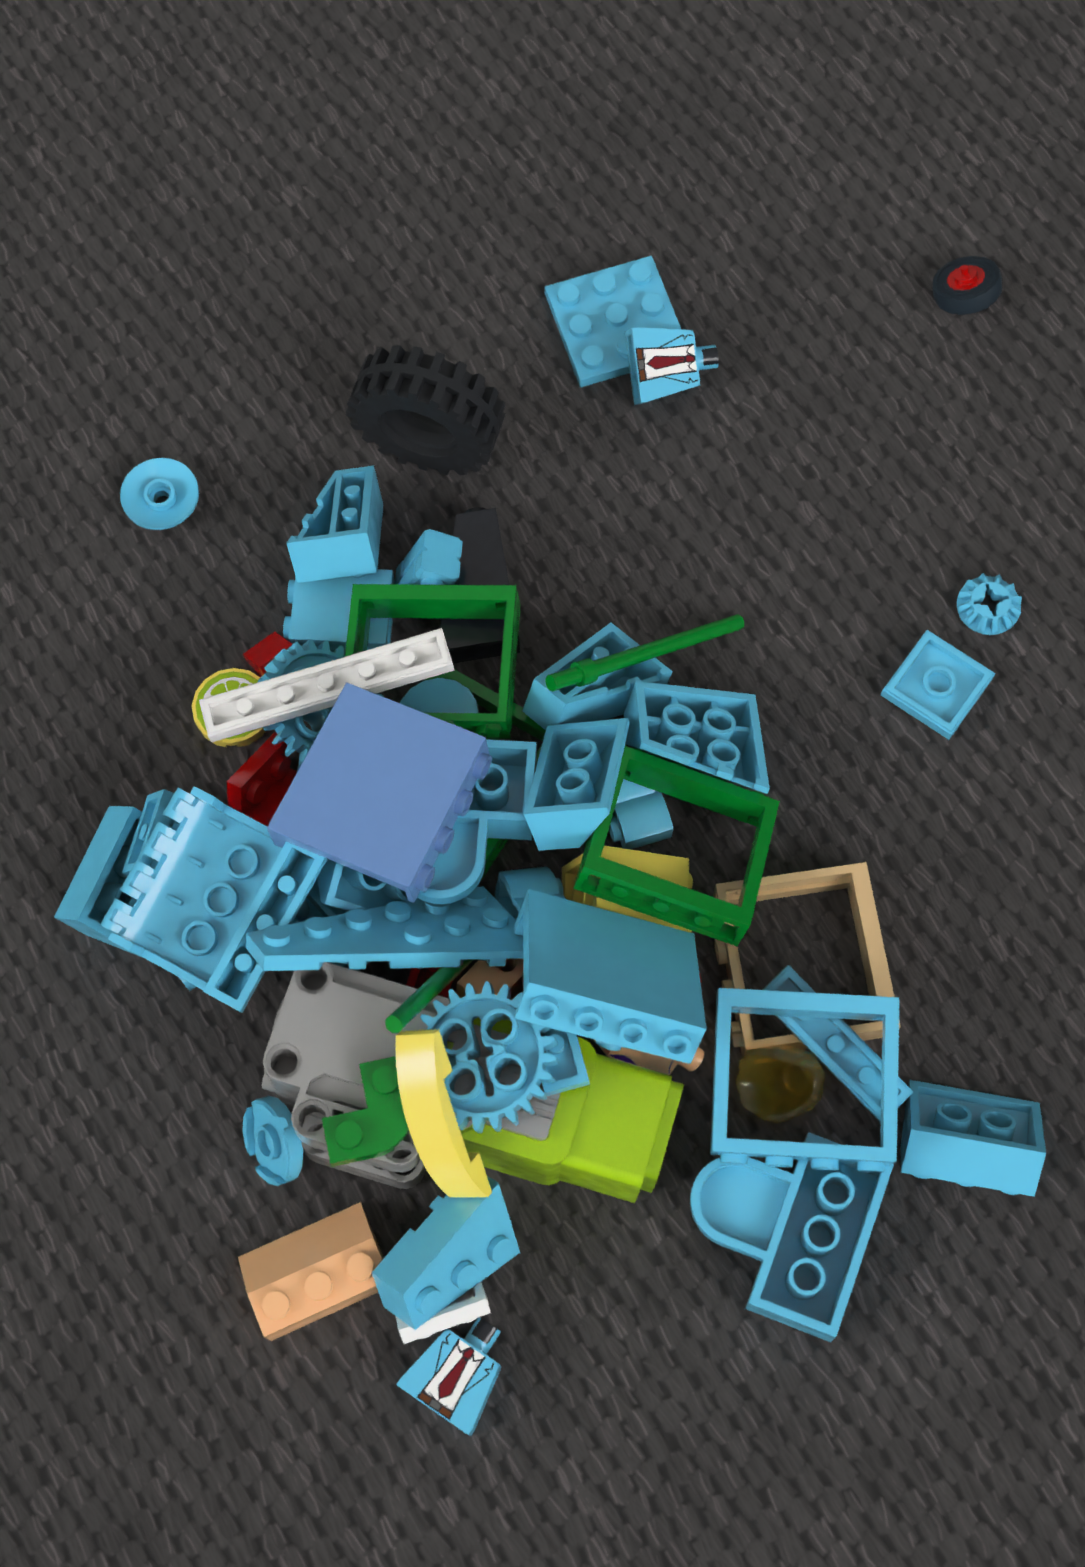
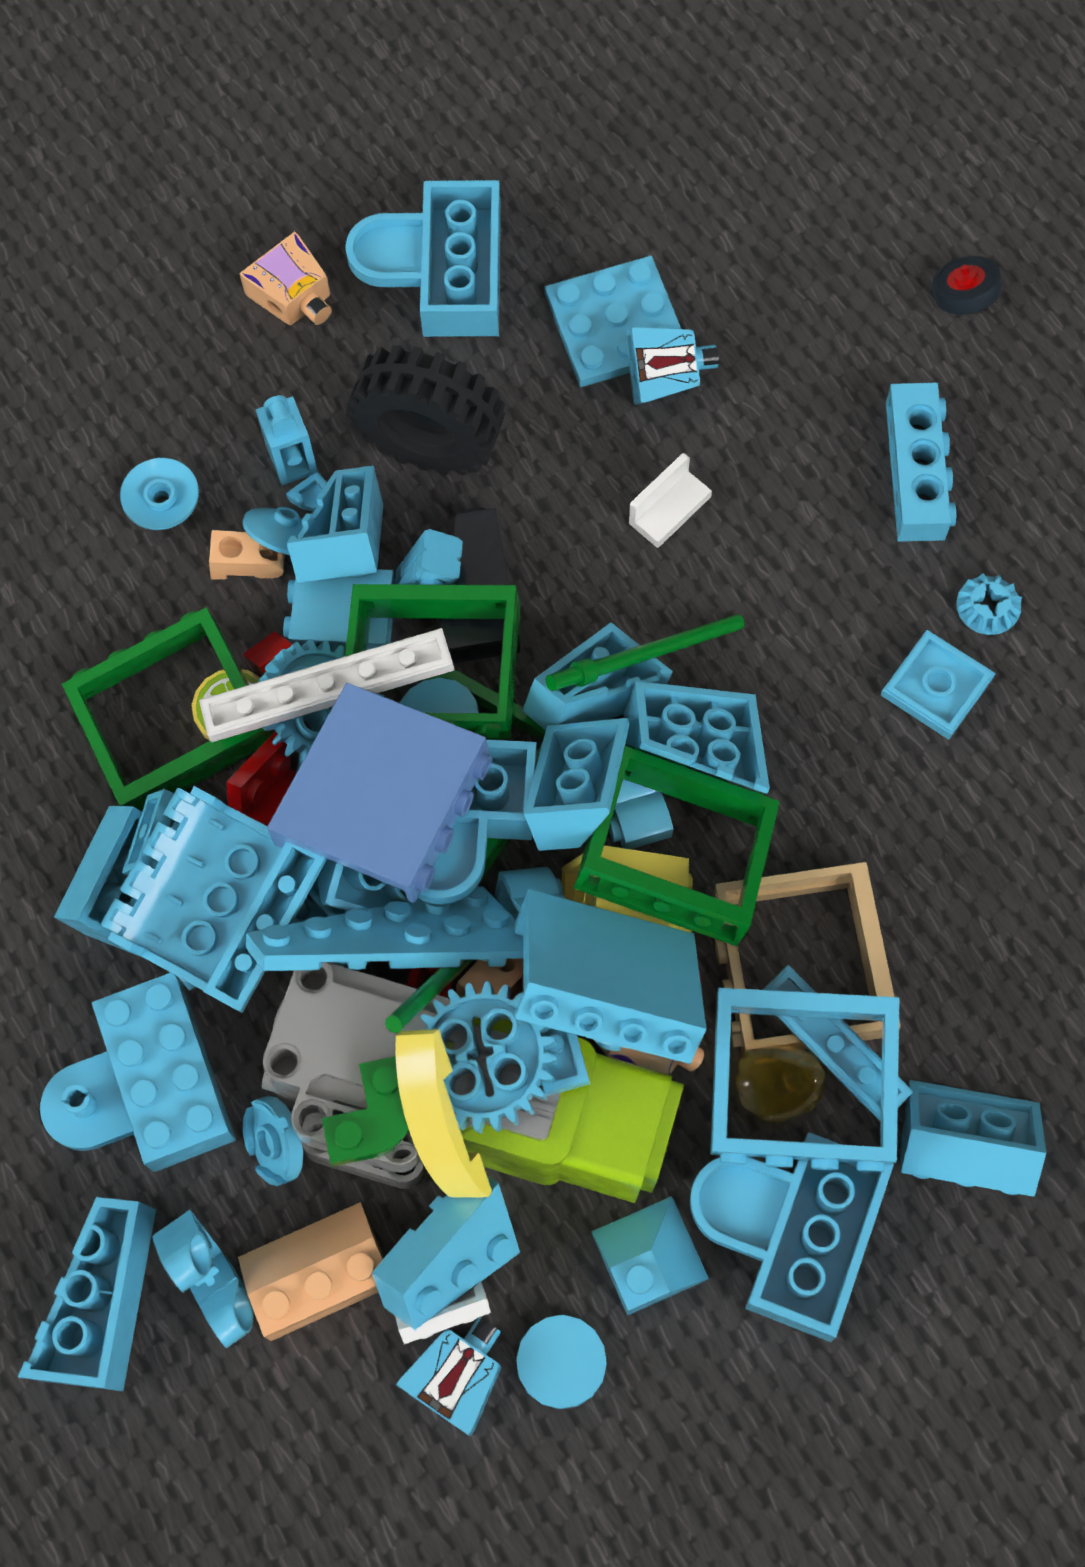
none -> medium azure wedge [18,1197,156,1391]
none -> medium azure brick [40,973,236,1172]
none -> green window [62,607,273,811]
none -> medium azure connector [152,1210,253,1348]
none -> light nougat leg [209,530,285,580]
none -> light nougat torso [239,232,332,325]
none -> medium azure dish [243,507,303,555]
none -> medium azure brick [255,395,318,485]
none -> medium azure tile [286,471,327,511]
none -> medium azure brick [346,180,501,337]
none -> medium azure tile [516,1315,607,1409]
none -> medium azure slope [591,1196,709,1316]
none -> white panel [629,453,712,548]
none -> medium azure brick [886,383,956,542]

